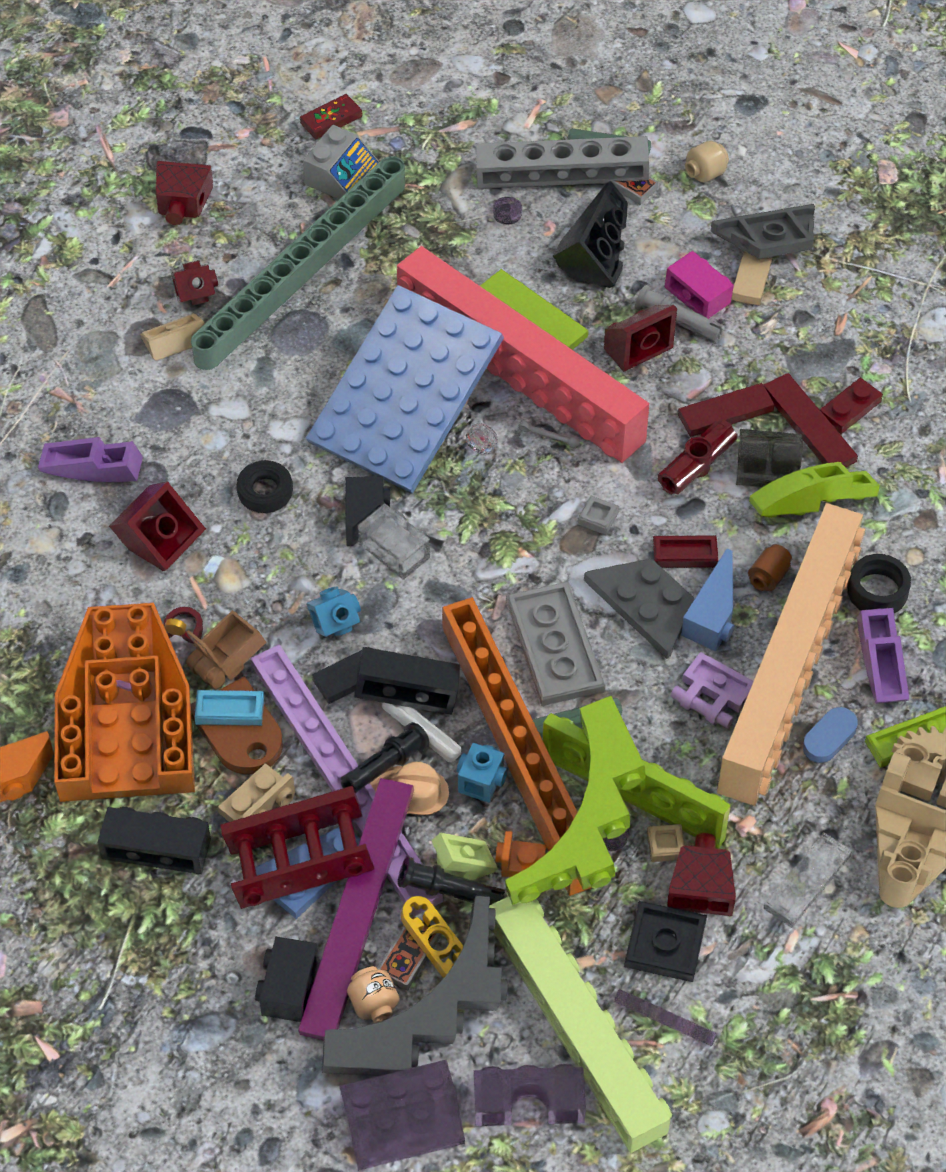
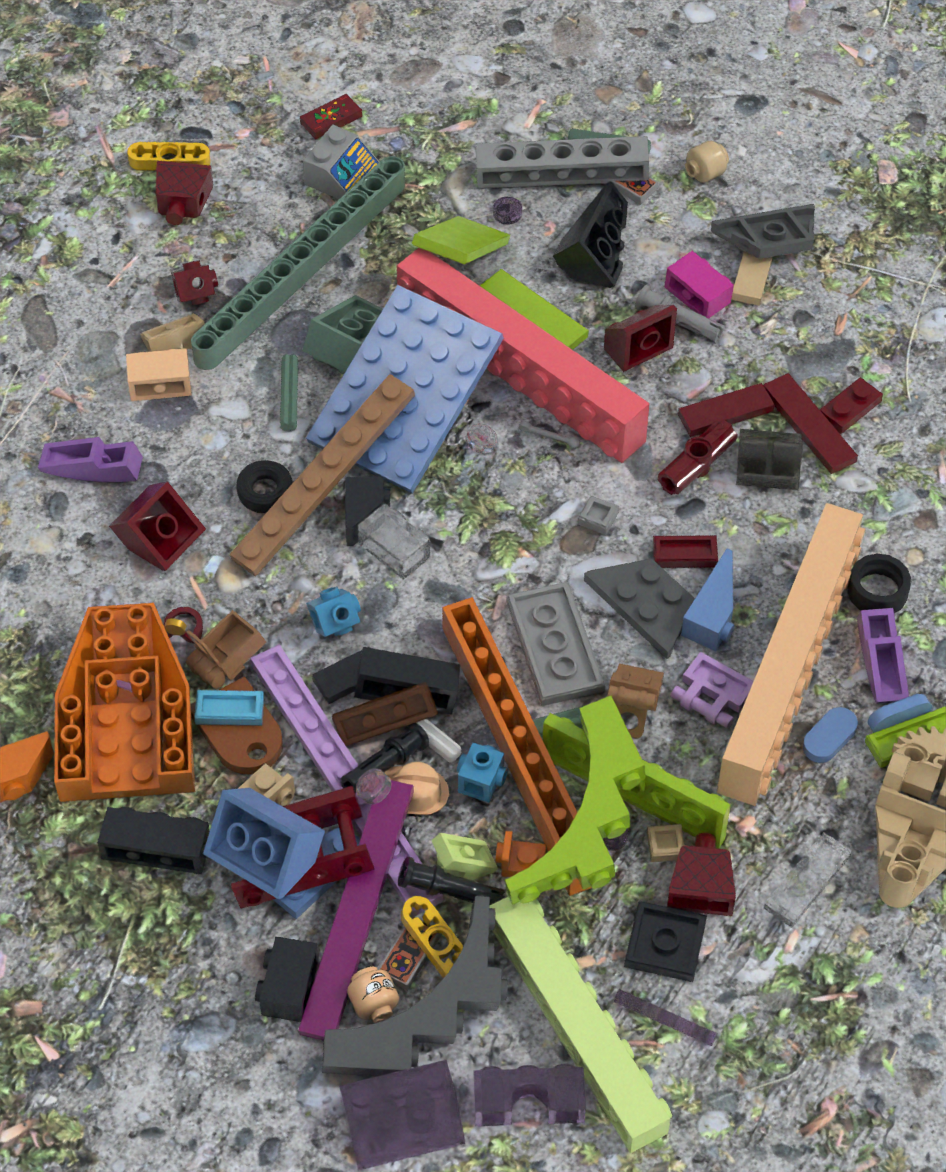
dark orange brick [748,544,792,591] -> none
lime slope [749,462,880,518] -> none
none -> light nougat brick [126,348,192,401]
none -> yellow beam [127,142,211,171]
none -> medium blue slope [203,788,325,899]
none -> medium nougat plate [230,374,415,577]
none -> sand green axle [280,354,298,431]
none -> sand green slope [302,295,383,374]
none -> reddish brown tile [332,682,438,746]
none -> clear tile [356,768,391,804]
none -> lime tile [412,216,510,264]
none -> medium nougat piece [607,663,664,738]
none -> medium blue tile [868,694,932,733]

